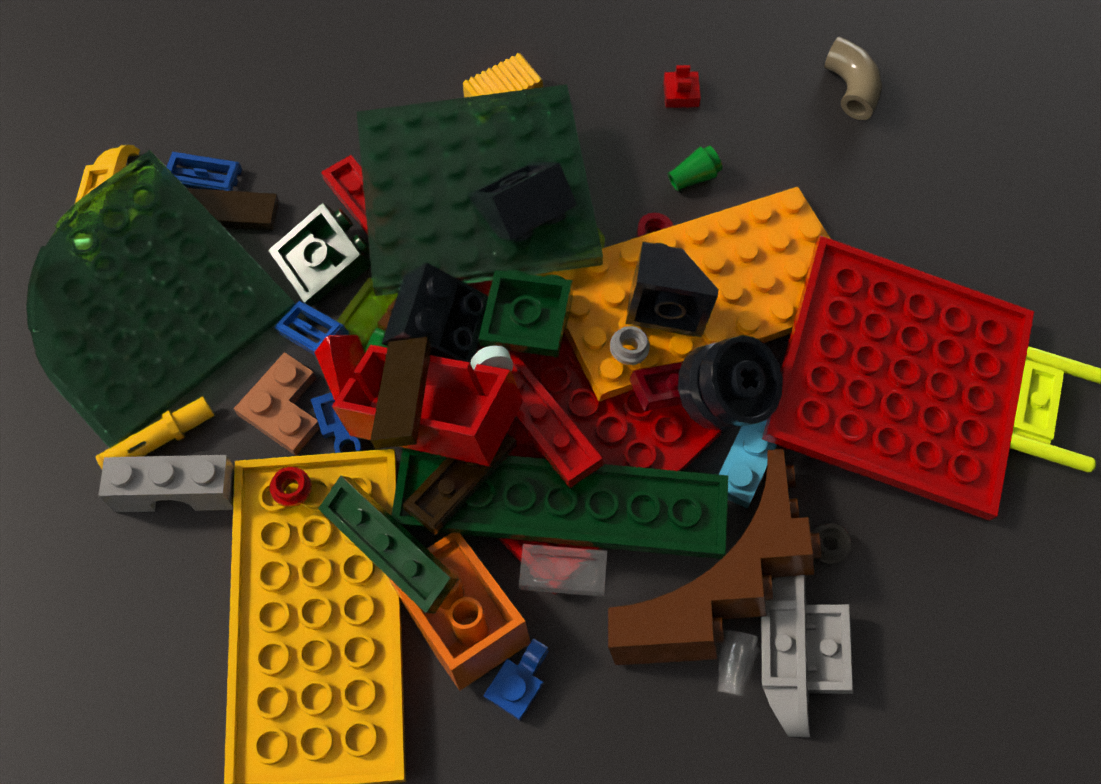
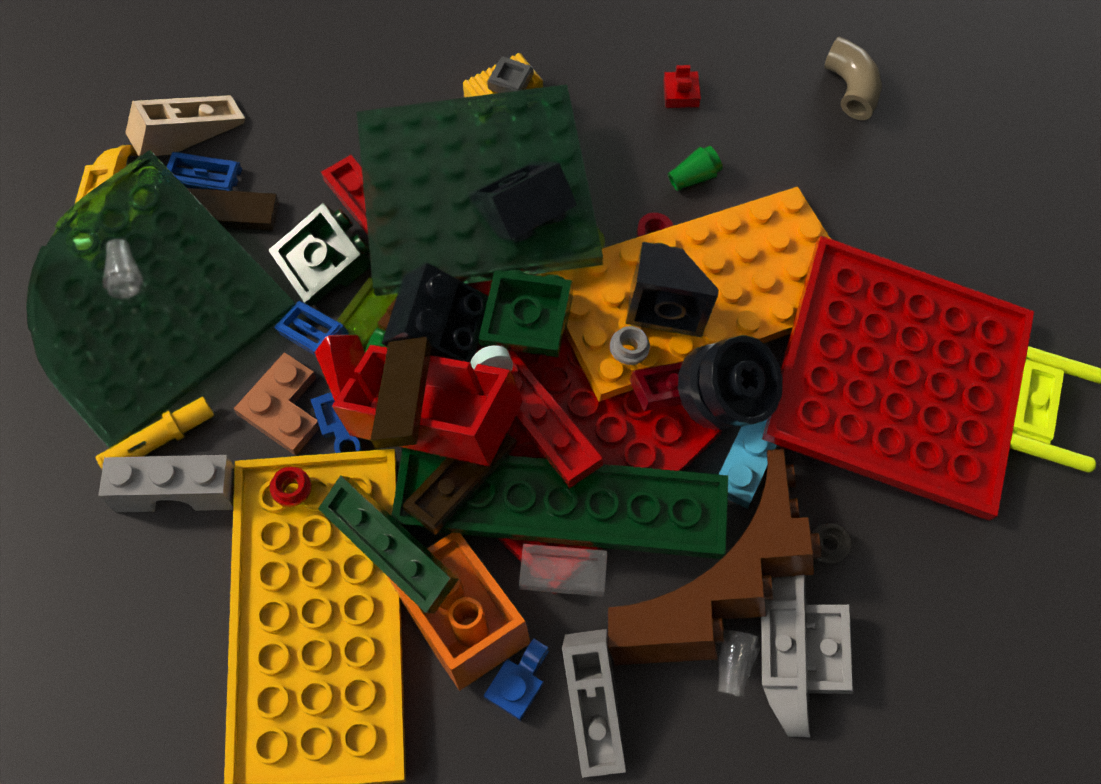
none -> clear cone [103,239,143,299]
none -> tan slope [126,95,245,157]
none -> dark grey tile [487,56,534,100]
none -> light grey slope [562,629,626,778]

